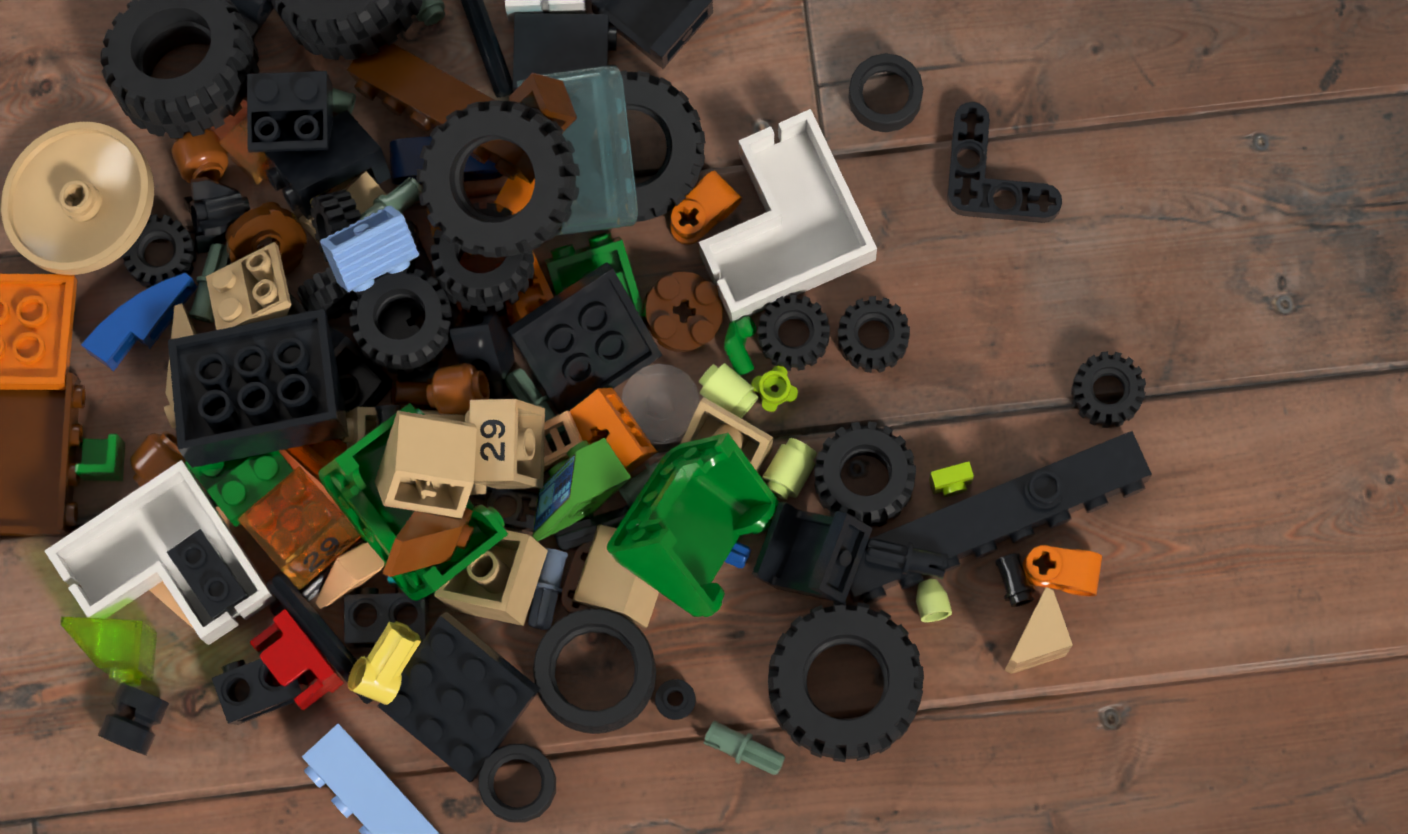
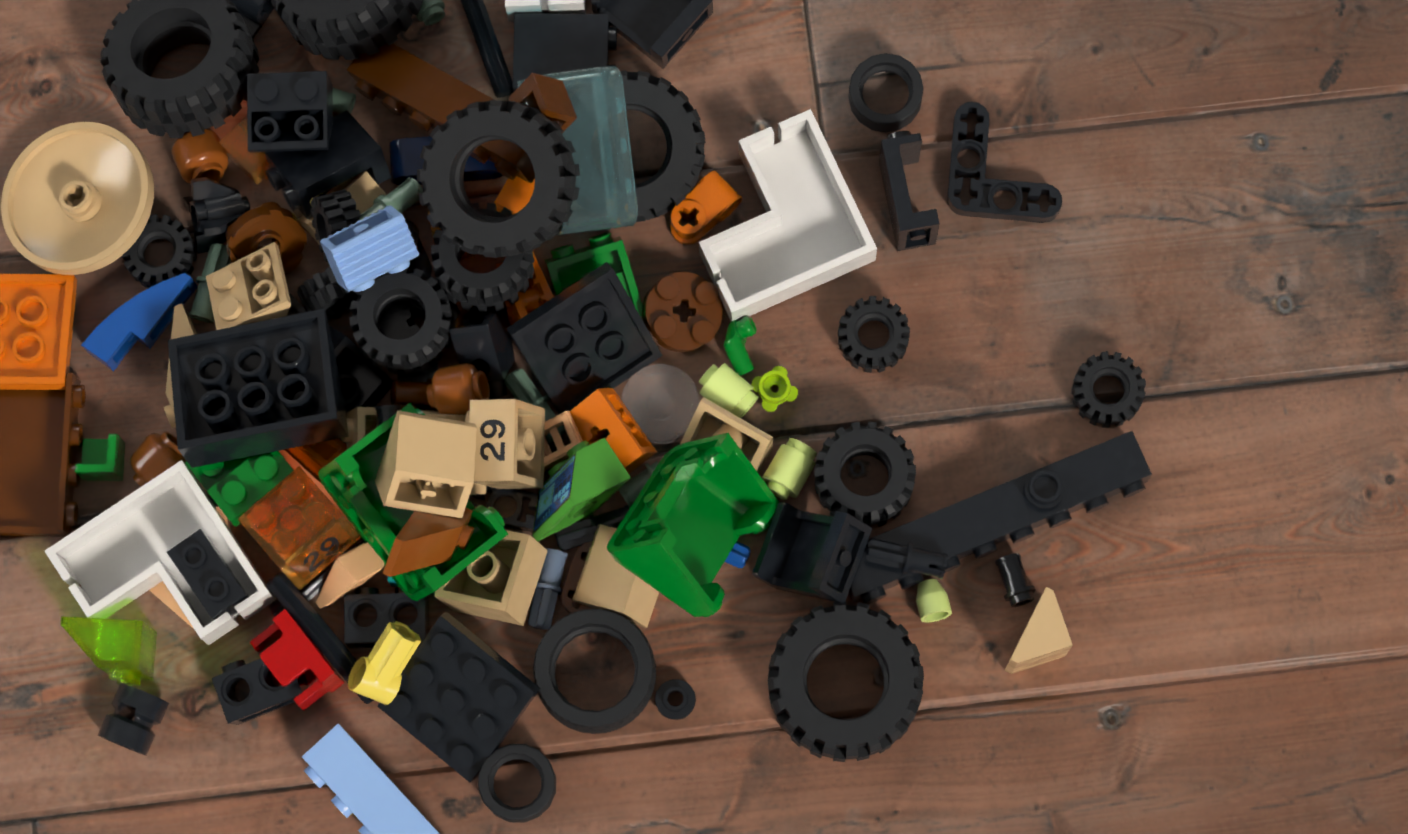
sand green axle [703,720,785,775] -> none
black tyre [758,295,830,371] -> none
lime plate [929,461,974,497] -> none
orange piece [1022,545,1102,597] -> none
none -> black panel [879,131,940,251]

